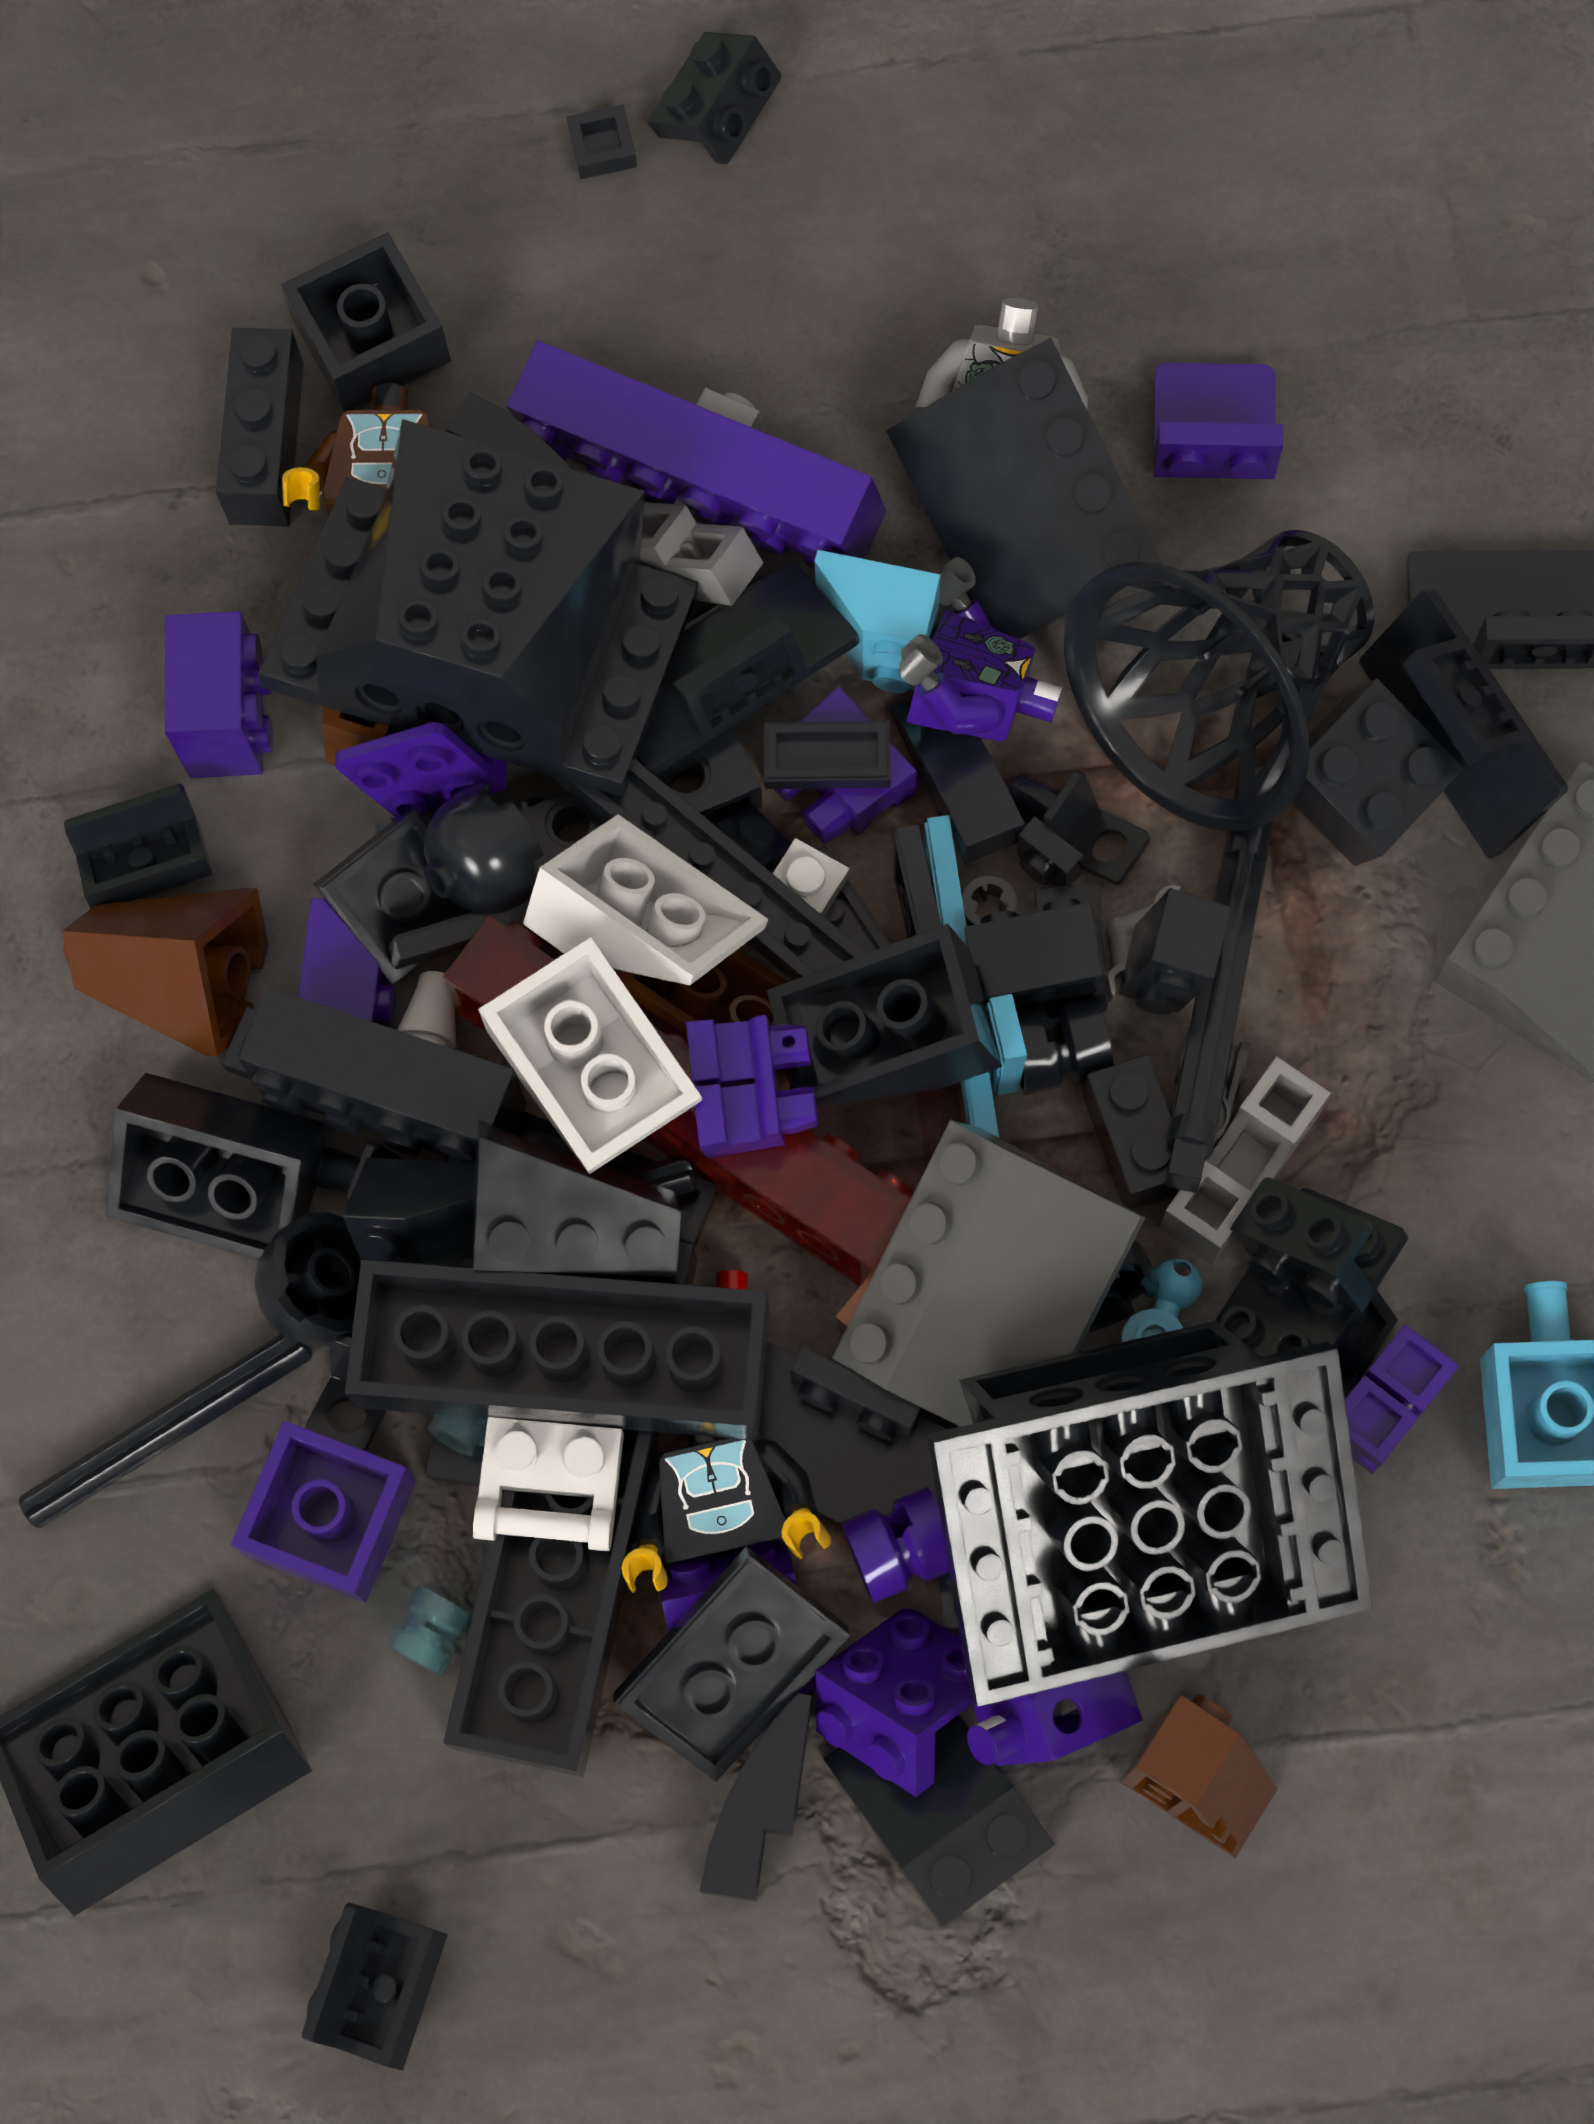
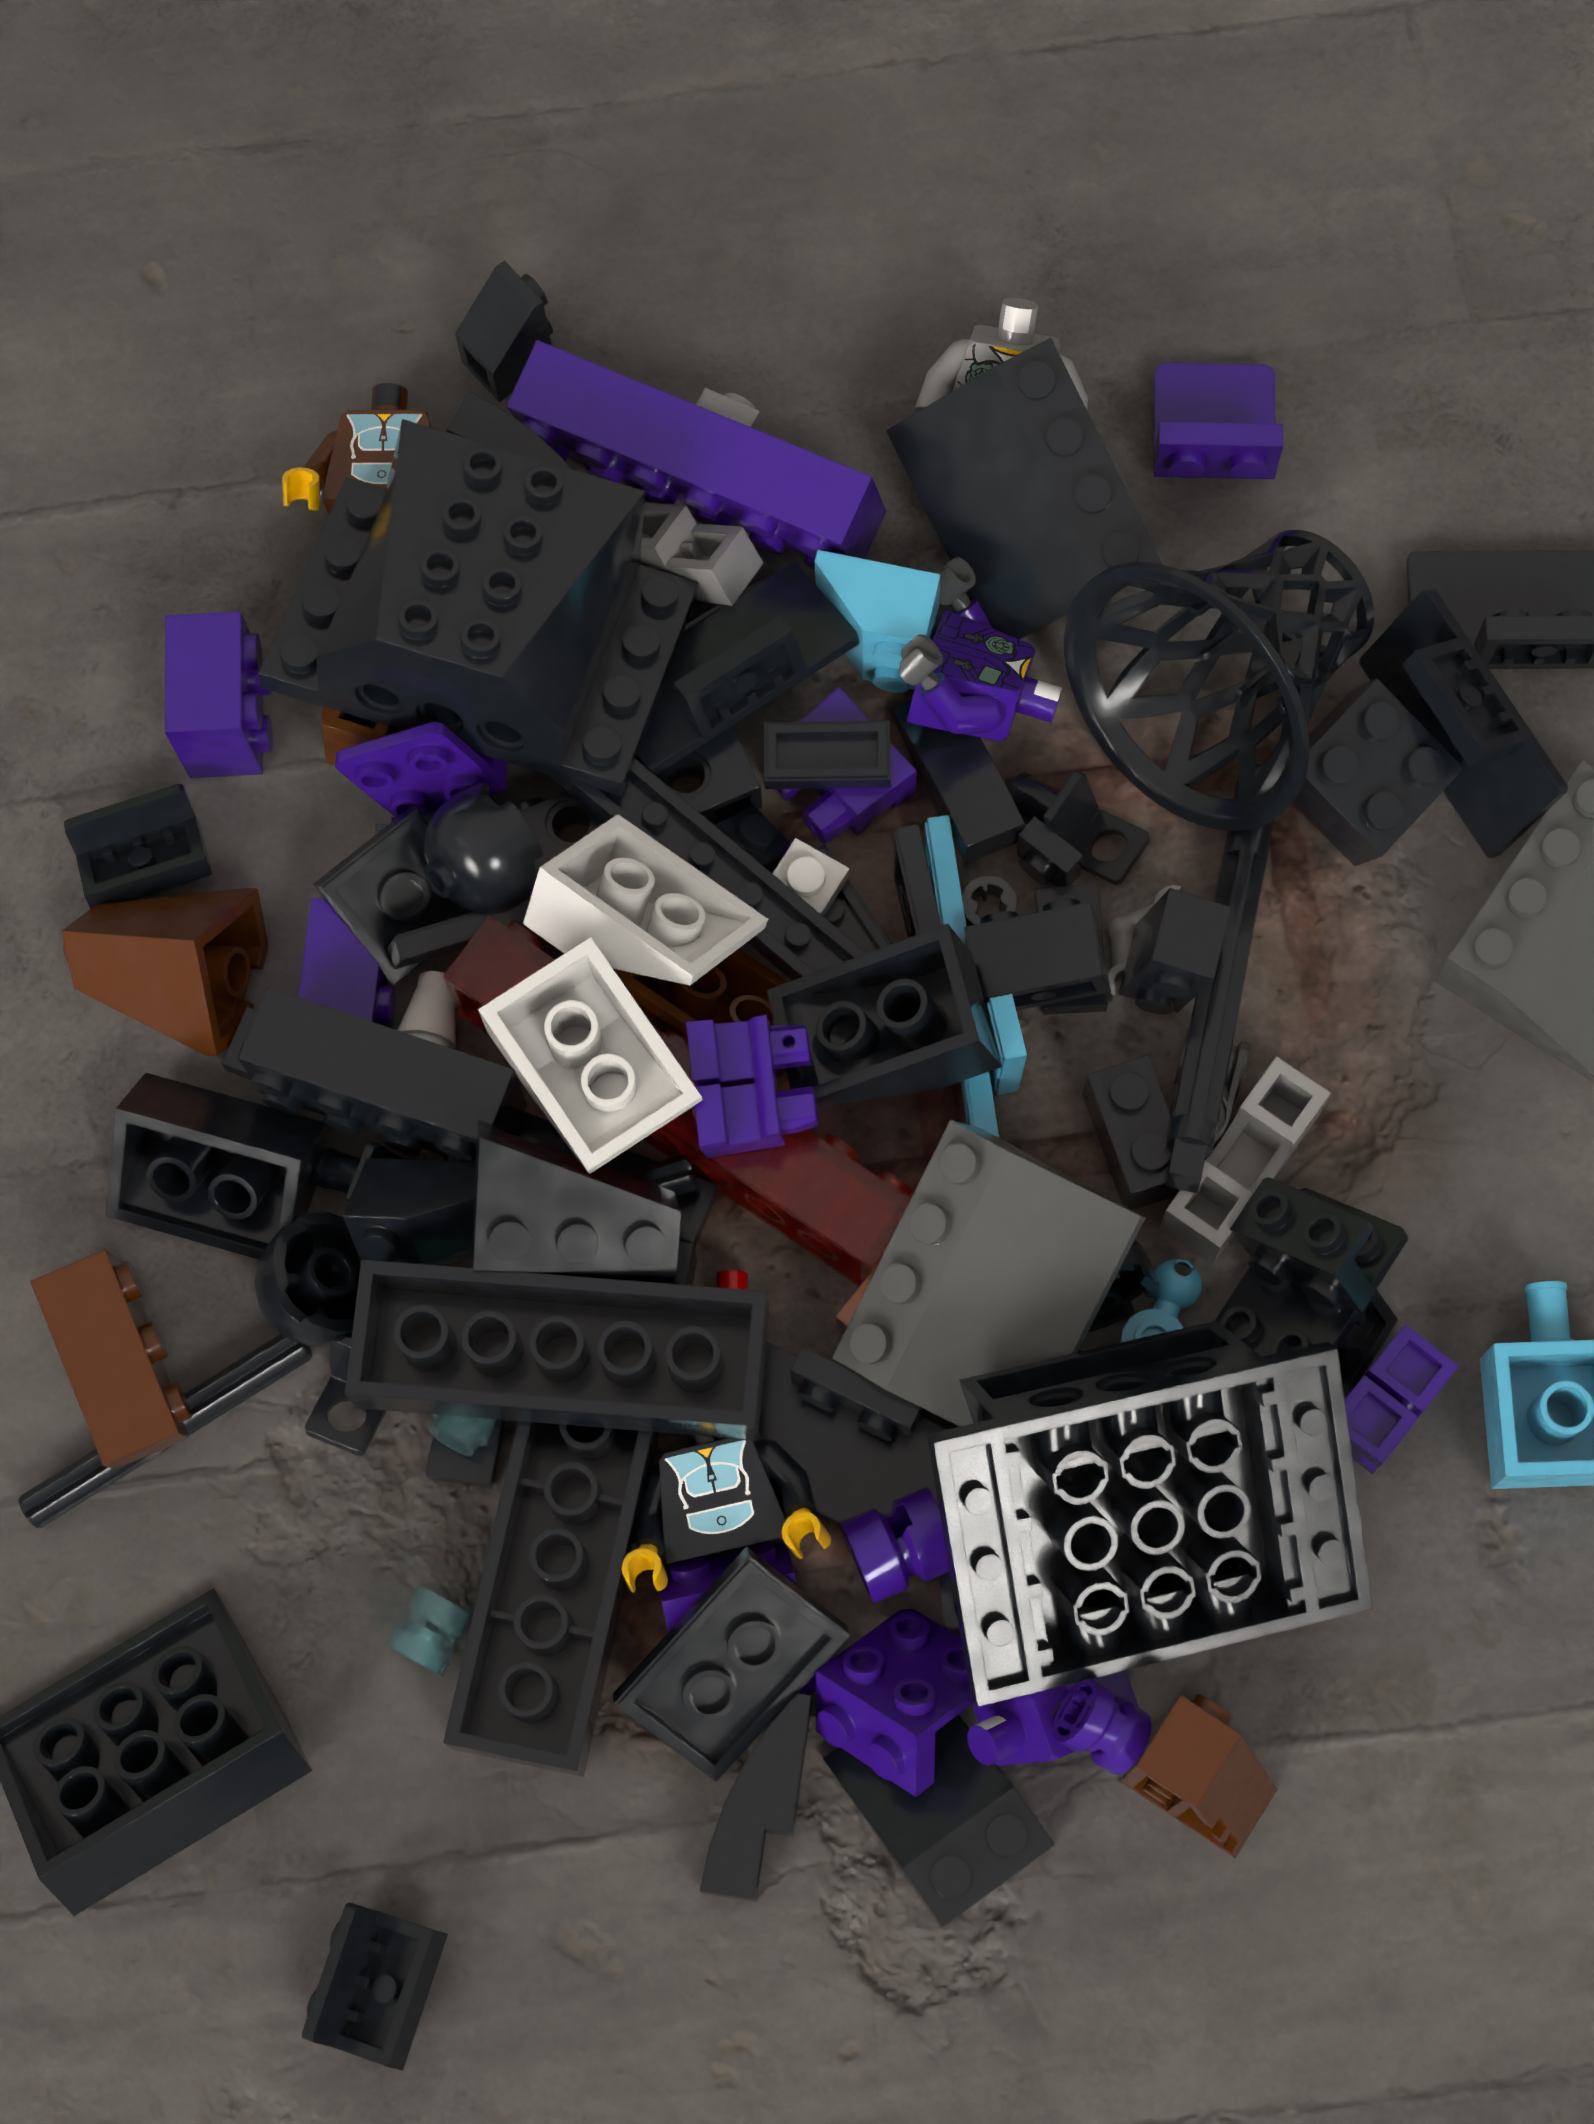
black brick [216,328,304,526] -> none
dark purple brick [230,1420,417,1603] -> none
black brick [281,232,451,412] -> none
white plate [473,1417,624,1551] -> none
black plate [566,104,637,180] -> none
black bracket [647,32,781,164] -> none
black wheel [1017,996,1114,1095] -> none
none -> reddish brown wedge [30,1250,192,1470]
none -> black slope [455,260,553,403]
none -> dark purple wheel [1053,1679,1152,1775]

